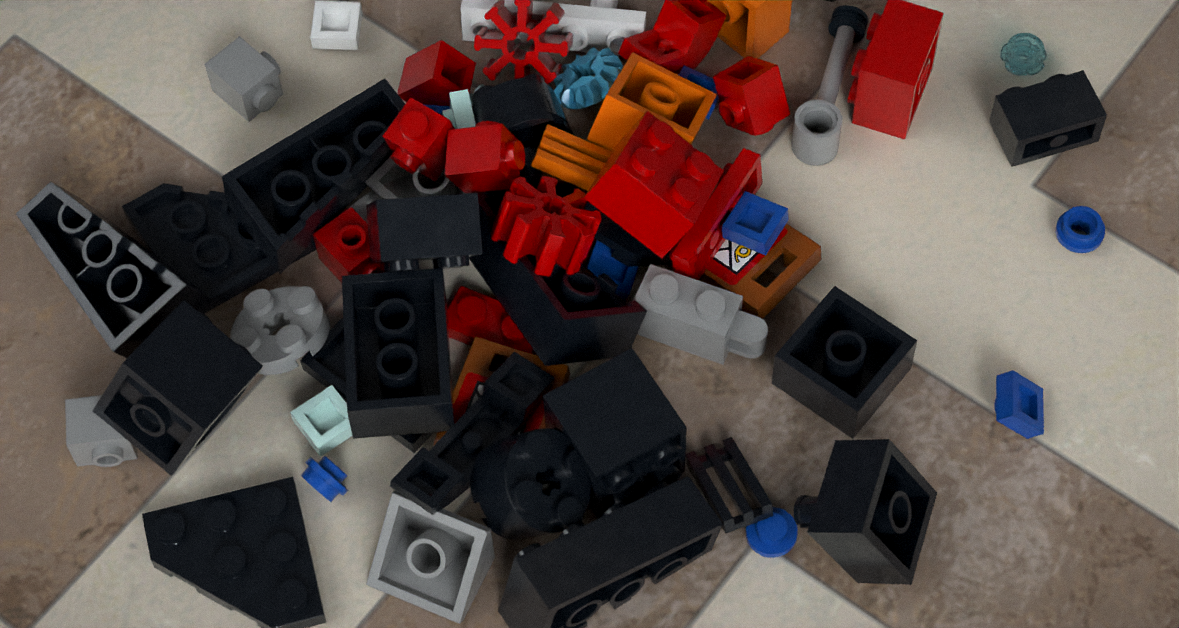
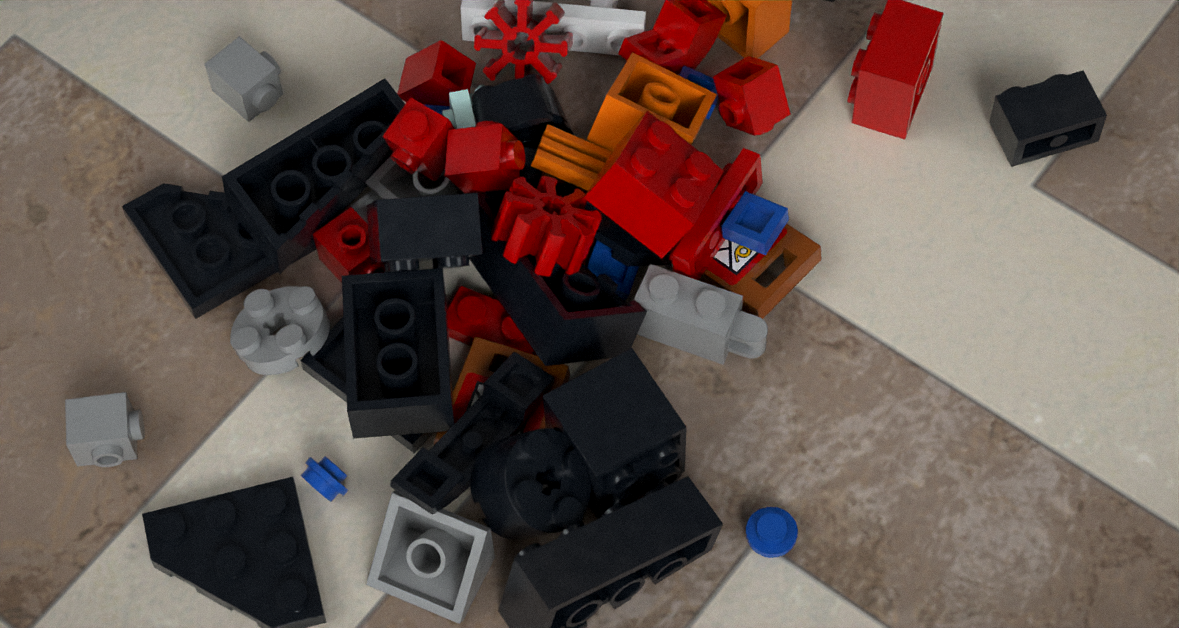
black wedge [16,182,215,358] -> none
black brick [93,300,263,476] -> none
light aqua plate [290,385,352,457] -> none
white plate [310,1,362,50] -> none
medium azure gear [554,47,623,109] -> none
black tile [685,437,774,534] -> none
black brick [772,286,917,439] -> none
light grey piece [792,5,868,165] -> none
black brick [794,439,937,585] -> none
blue plate [994,370,1044,439] -> none
clear light blue plate [1000,33,1047,76] -> none
blue plate [1055,206,1105,253] -> none

